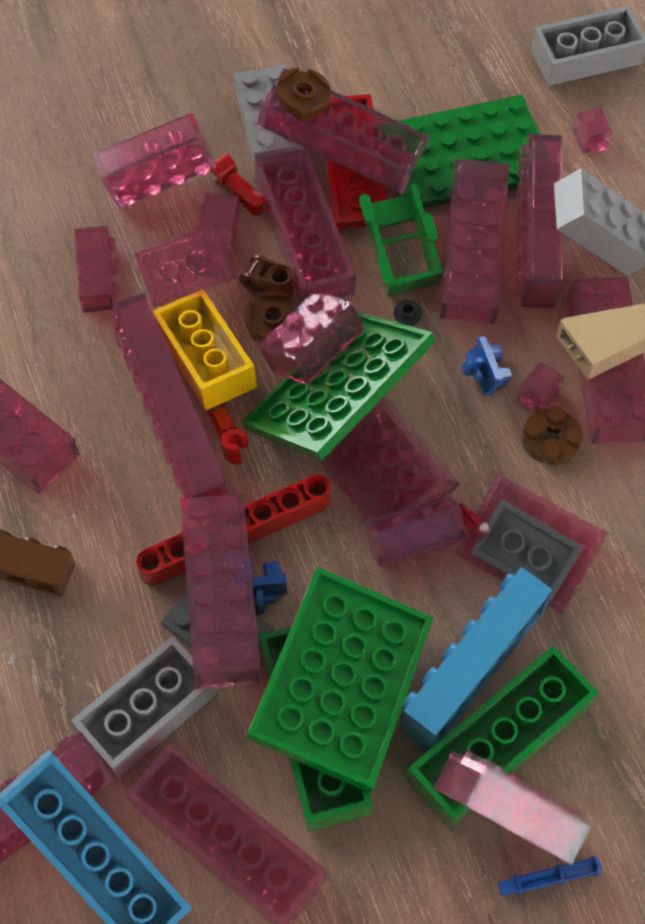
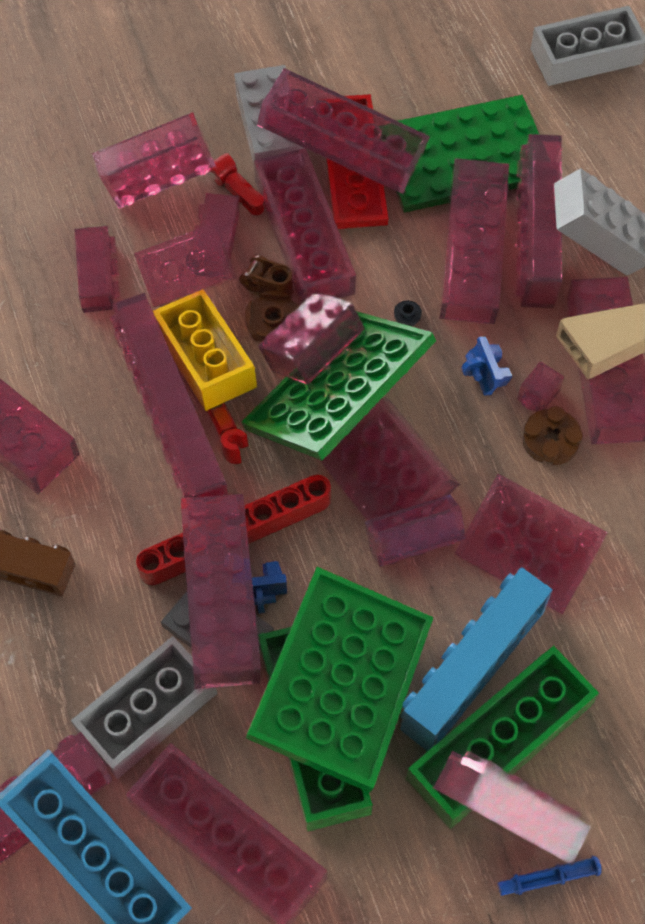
reddish brown plate [275,68,330,121] -> none
green piece [359,184,443,296] -> none
dark red axle [457,503,489,539] -> none
dark grey plate [471,499,584,601] -> none
clear pink brick [573,108,612,154] -> none

